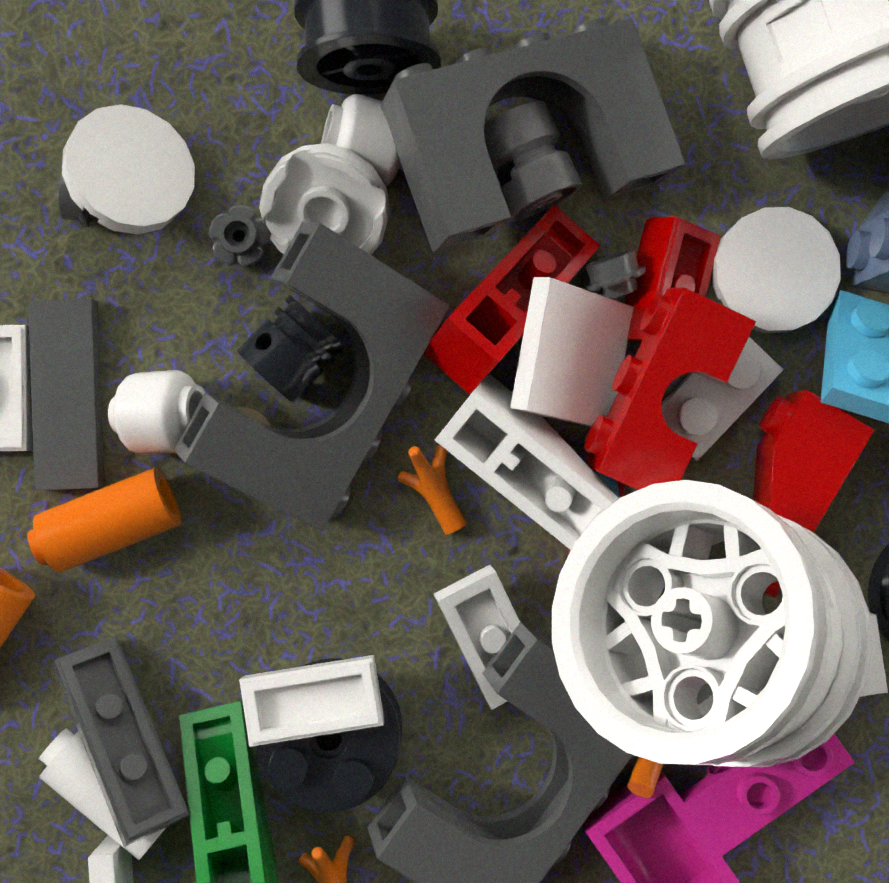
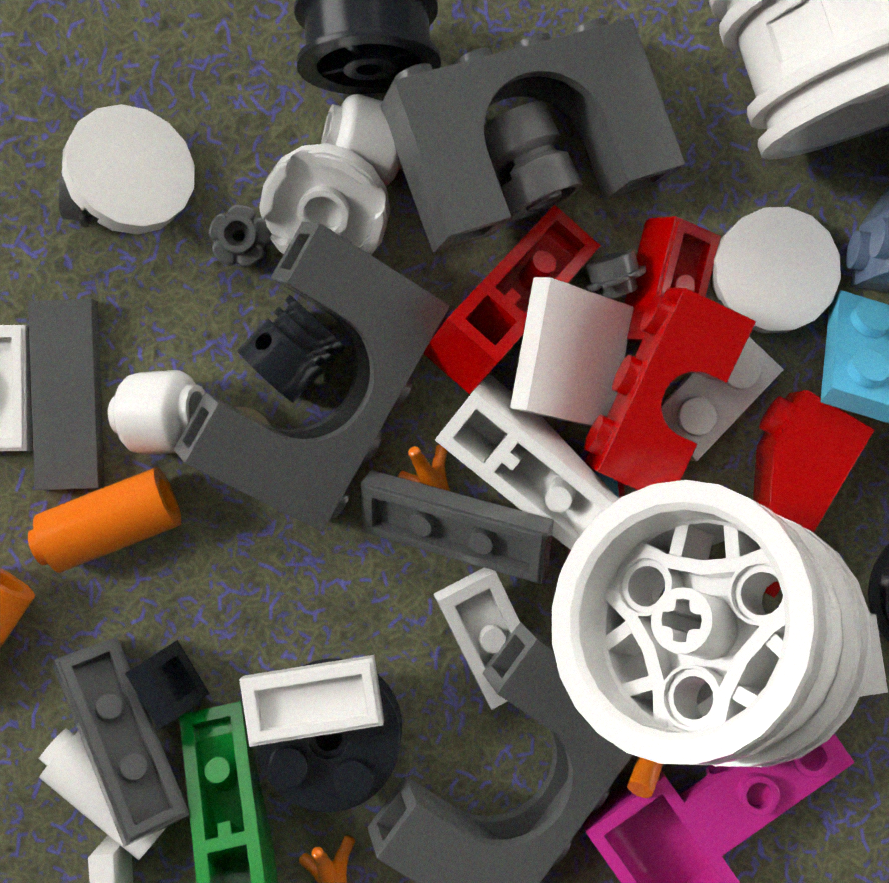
none -> black plate [125,640,210,729]
none -> dark grey tile [361,470,554,584]

